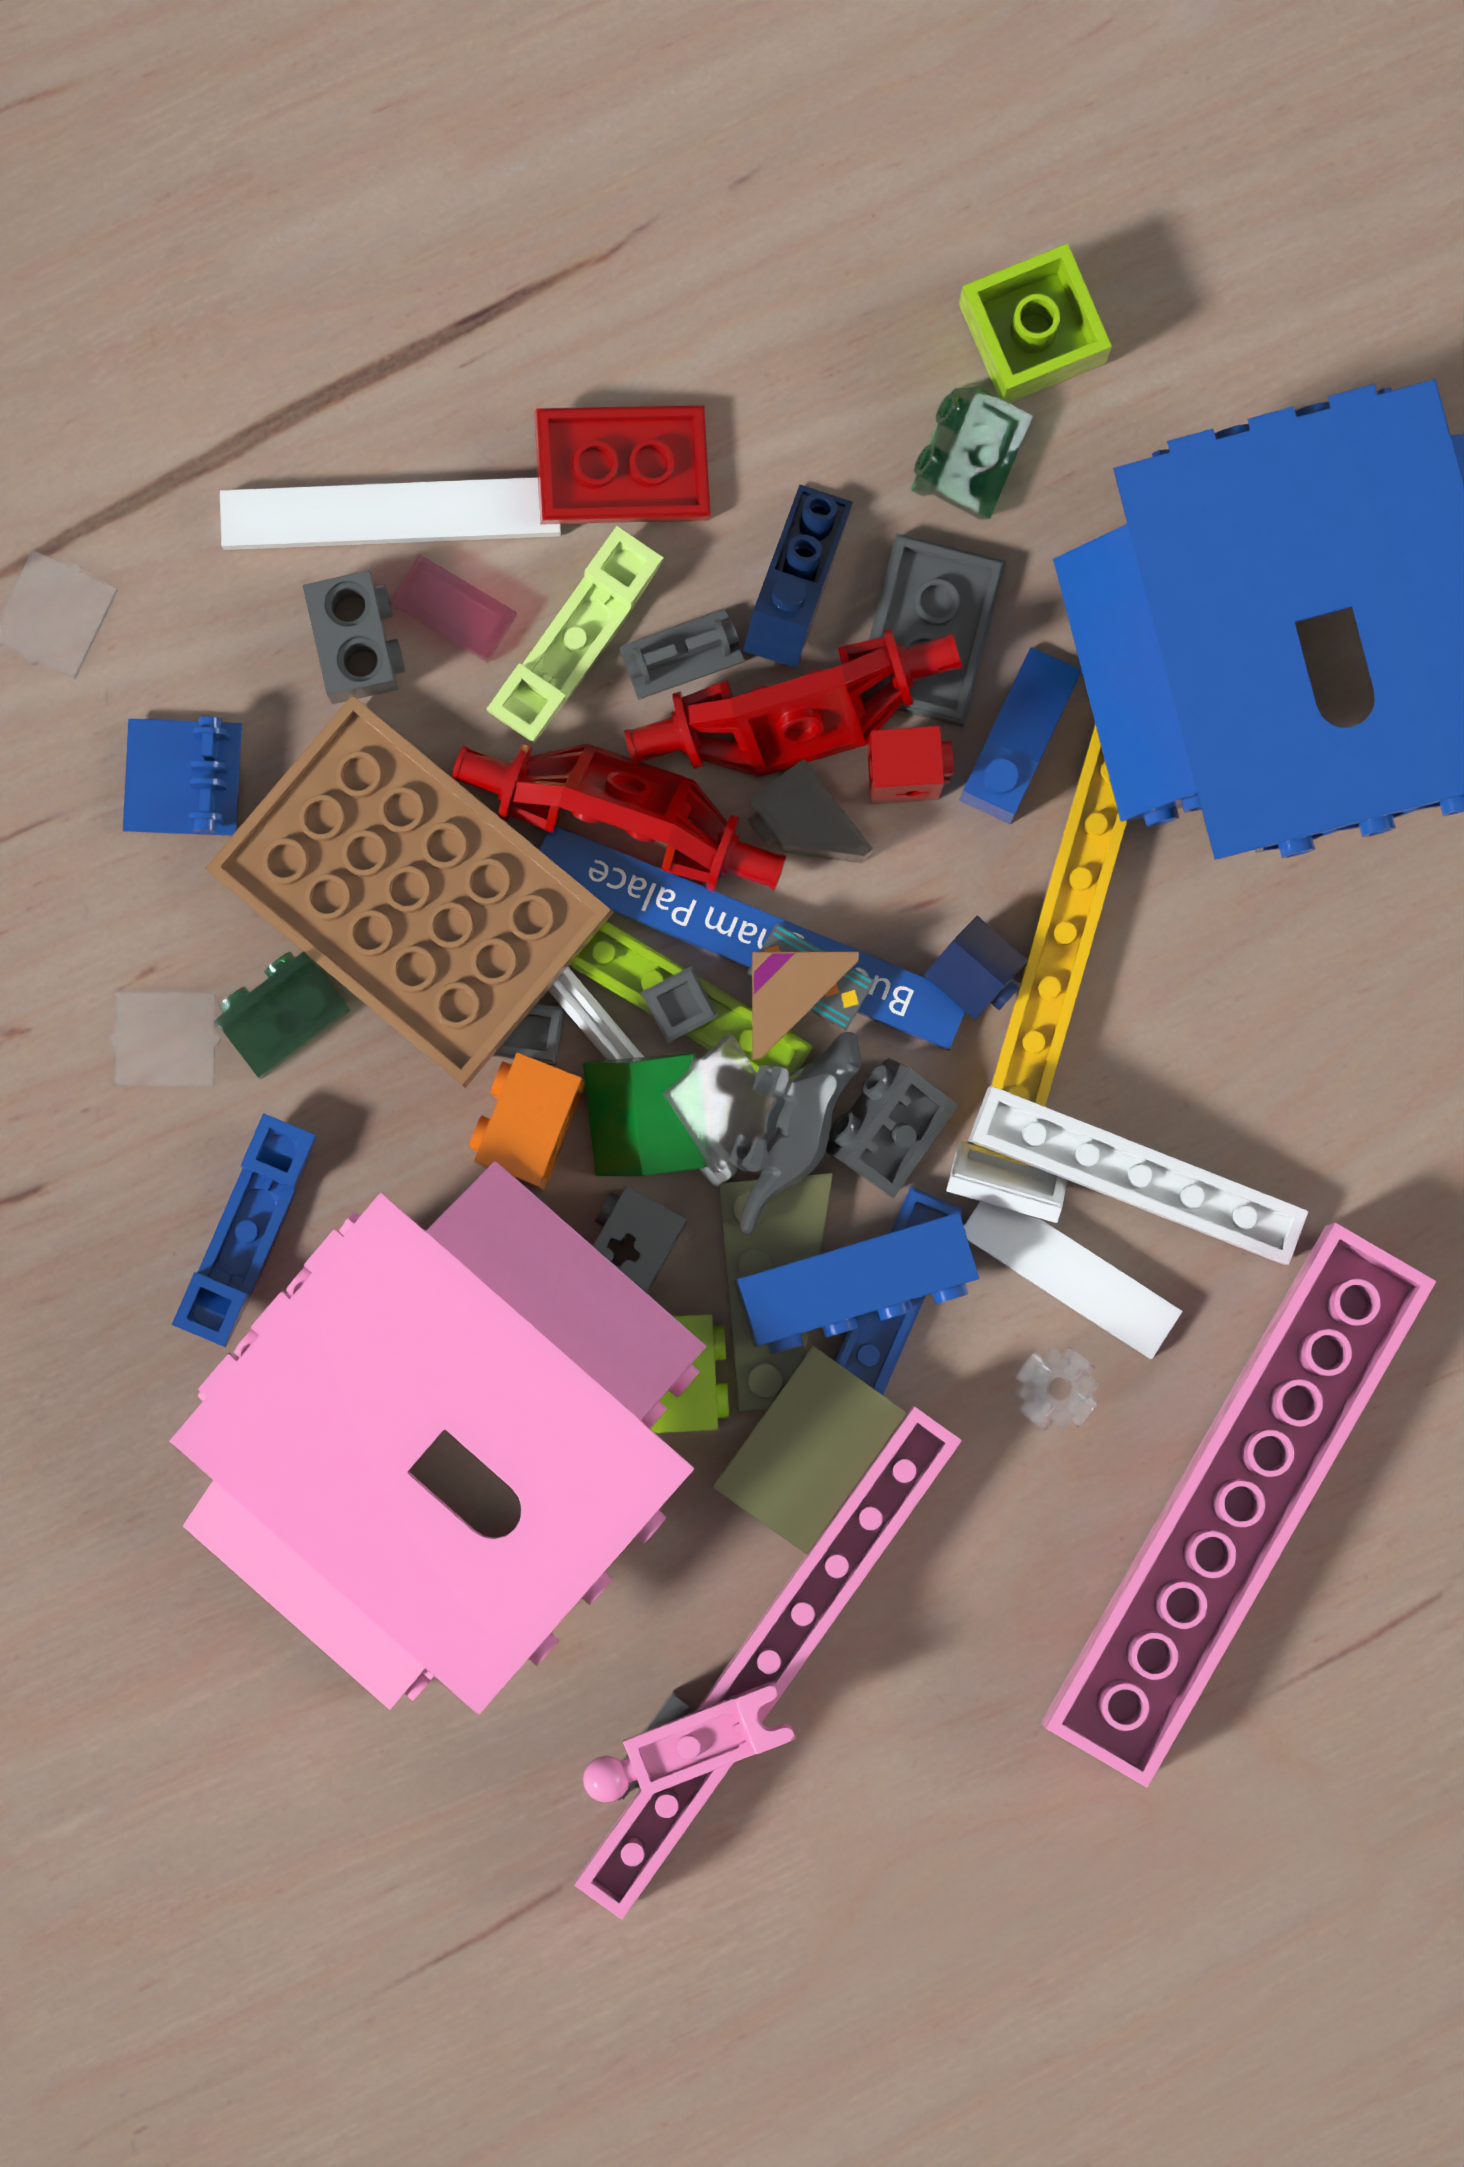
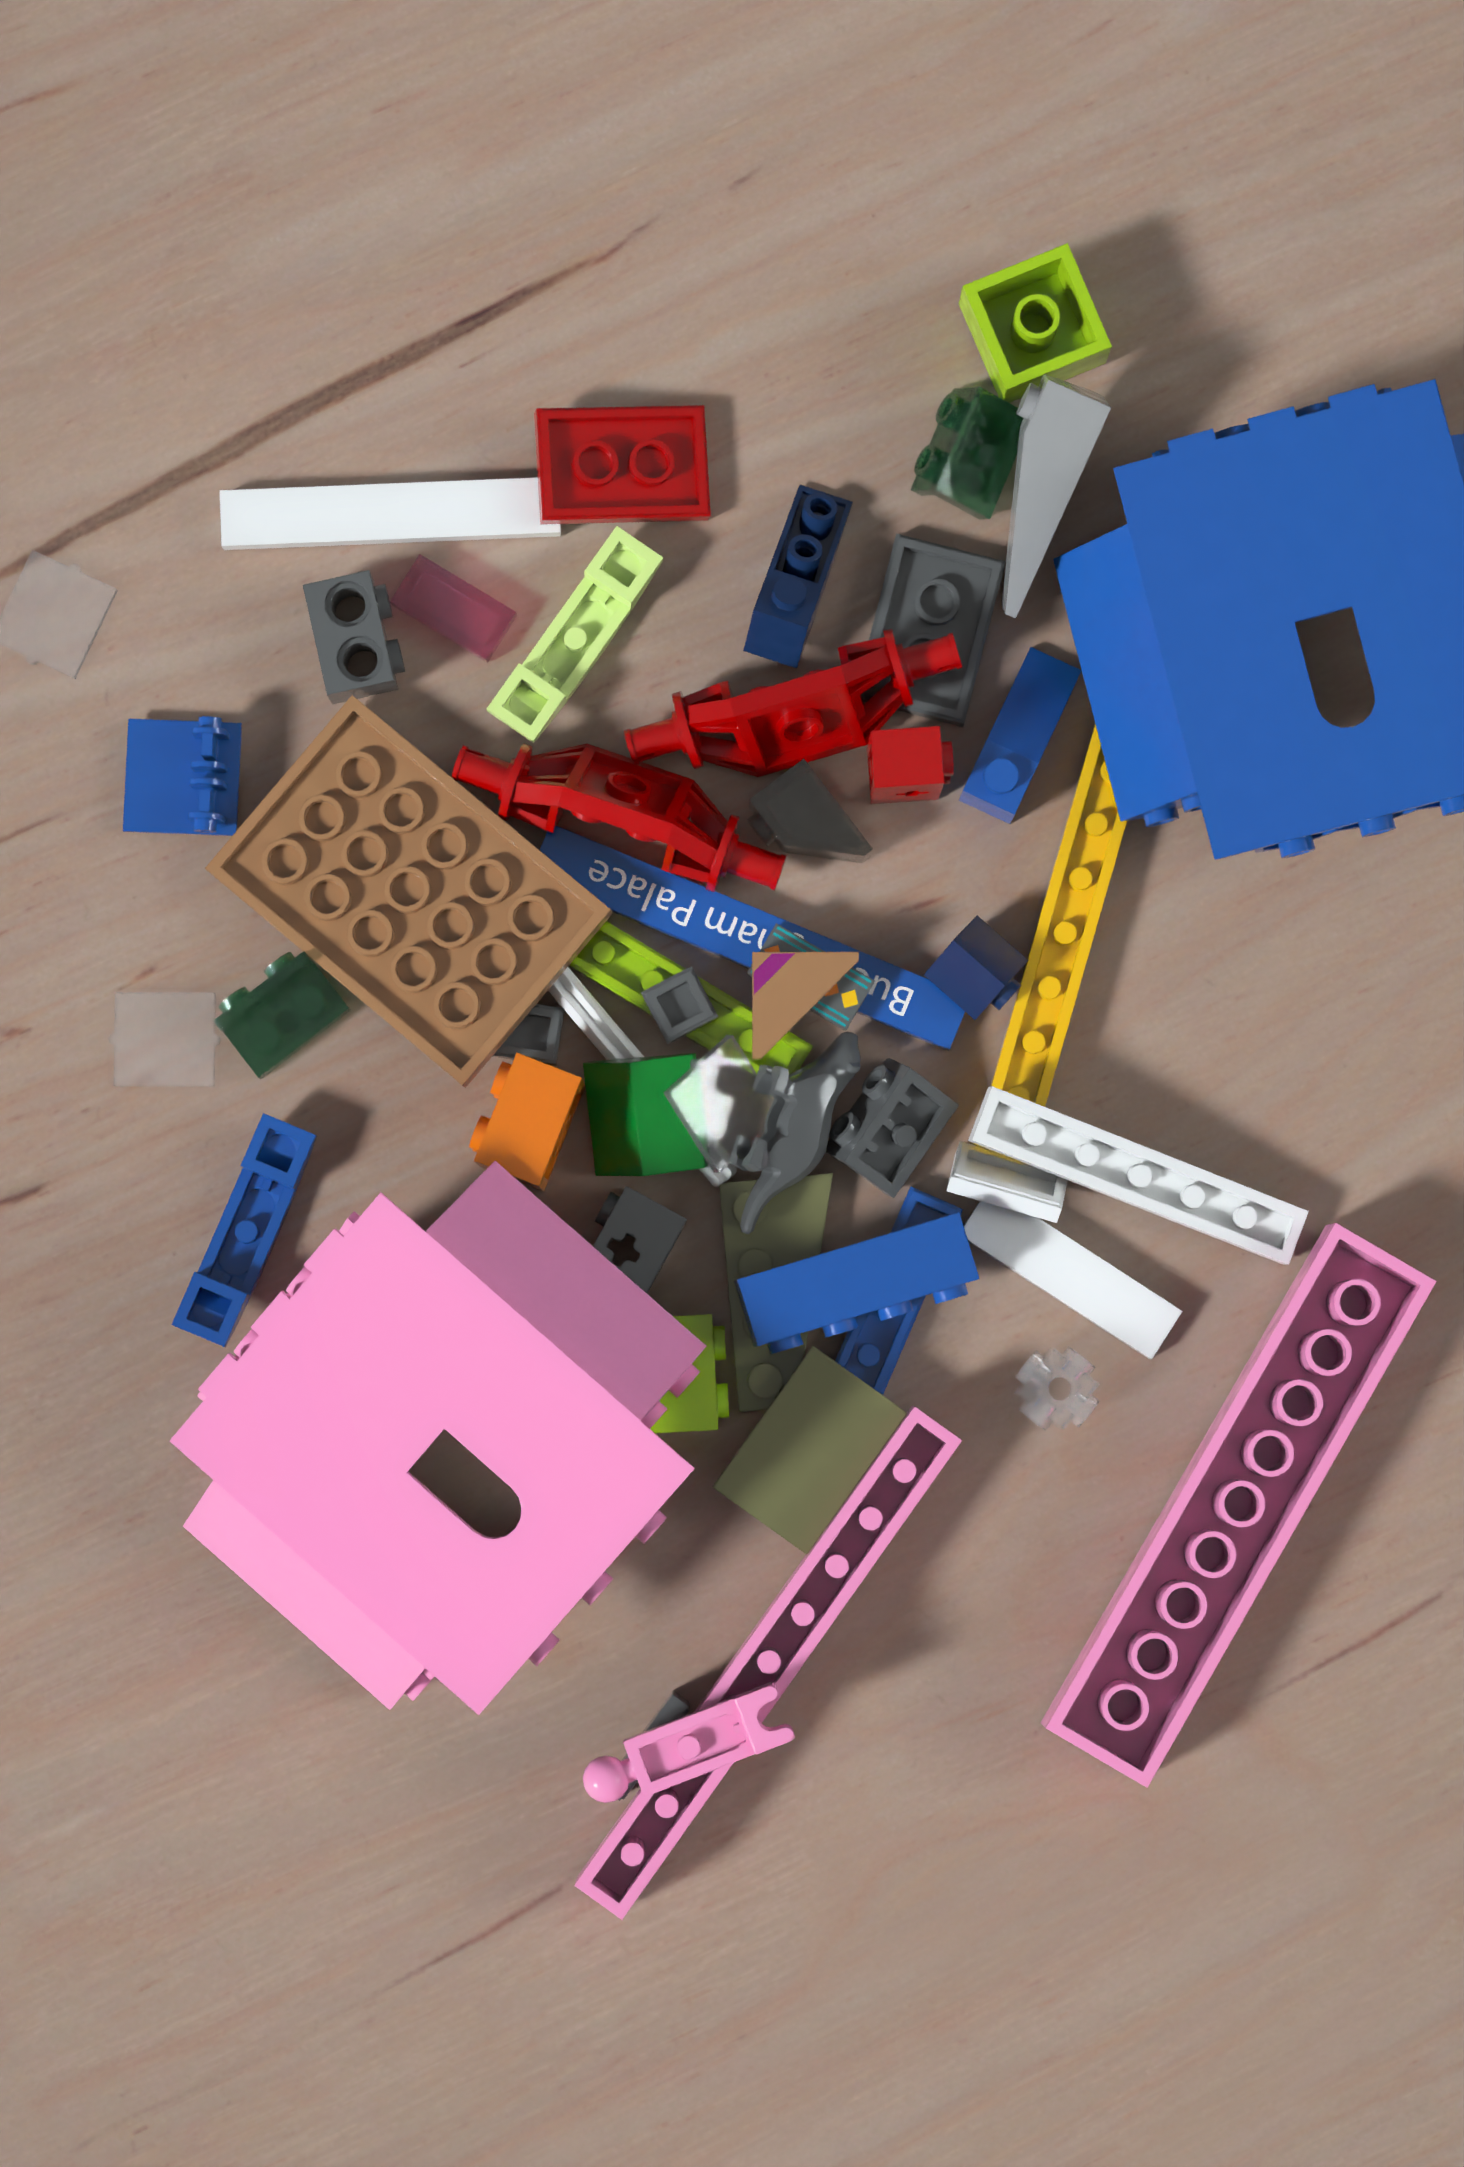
dark grey hinge [619,609,745,700] -> none
none -> light grey wedge [1001,374,1112,618]

